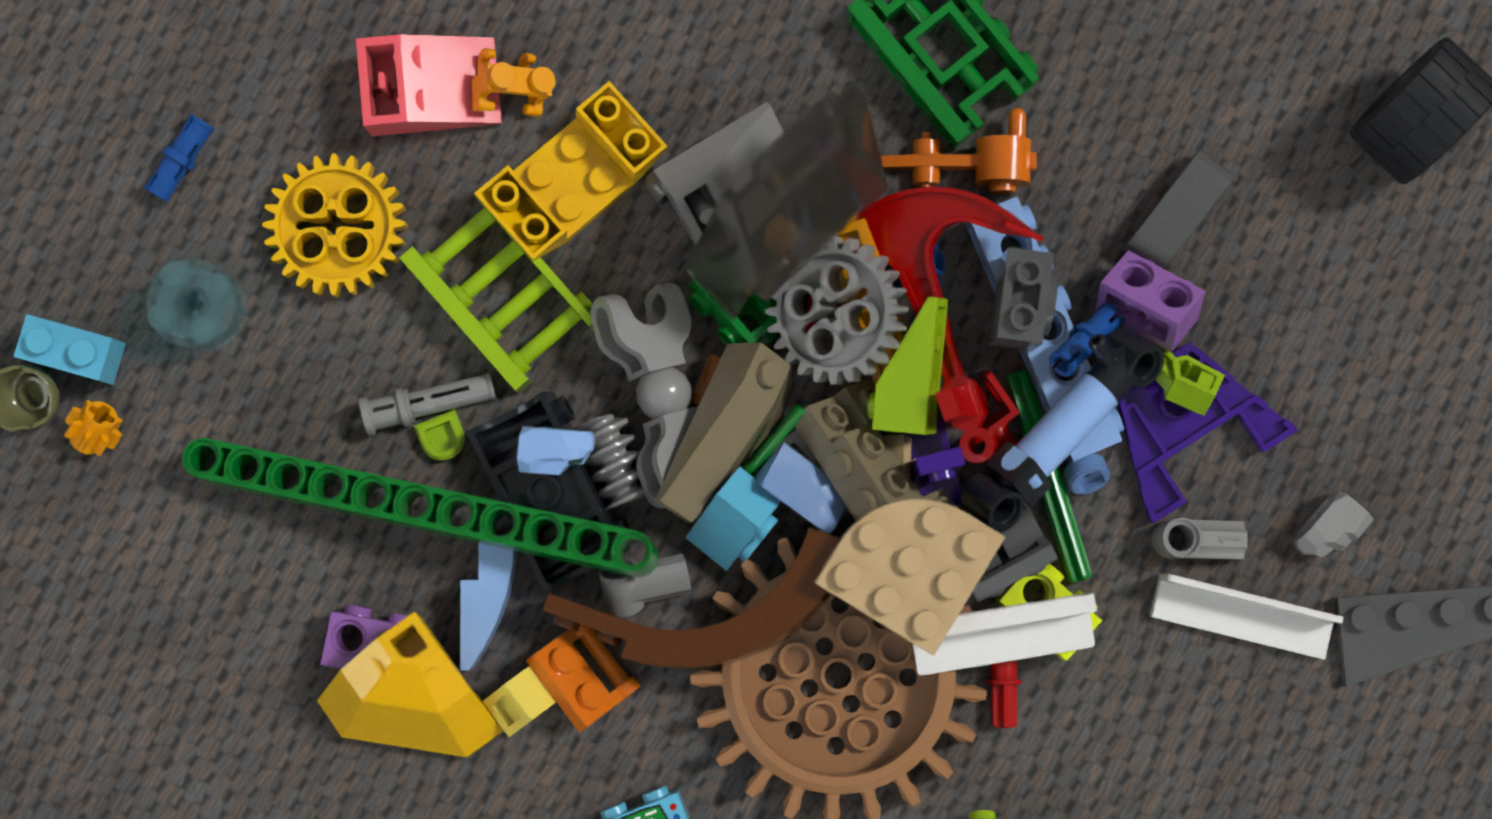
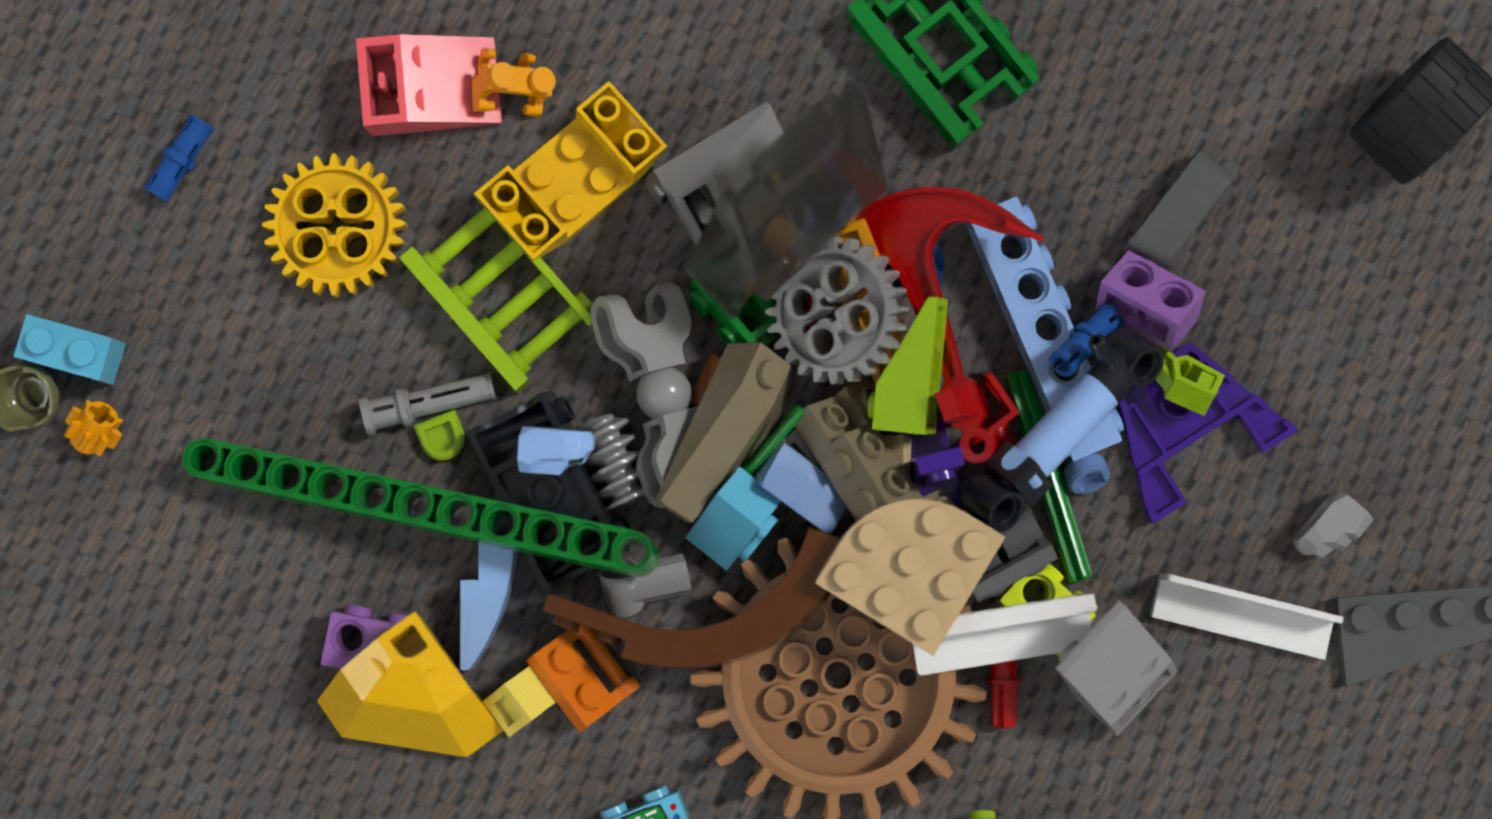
clear light blue brick [146,258,247,352] -> none
orange piece [878,108,1037,195] -> none
dark grey brick [988,247,1058,351] -> none
light grey piece [1152,518,1248,560] -> none
none -> light grey slope [1056,601,1178,736]

